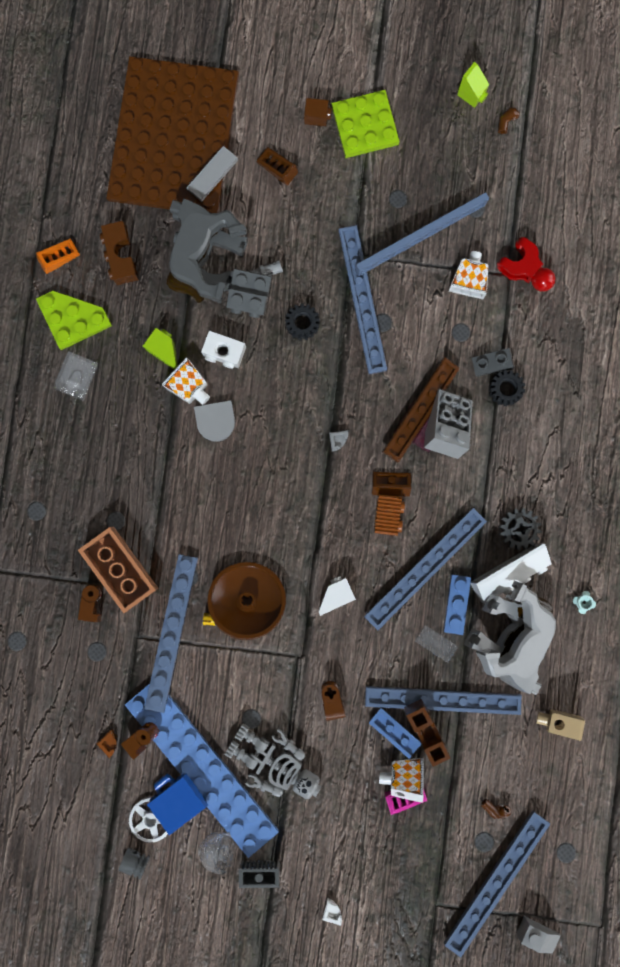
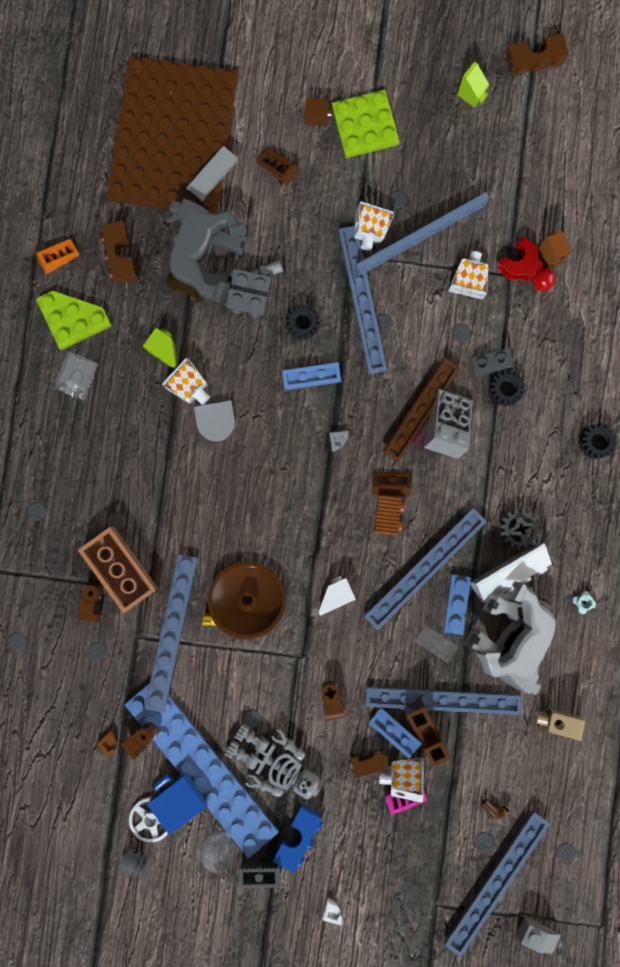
white brick [201,331,246,369] -> none
reddish brown arm [498,107,520,134] -> none
none -> blue arch [273,803,323,873]
none -> medium blue plate [282,363,341,390]
none -> reddish brown leg [350,750,388,778]
none -> white torso [354,202,395,251]
none -> reddish brown arch [505,33,569,75]
none -> dark orange brick [538,231,572,269]
none -> black tyre [579,423,617,459]

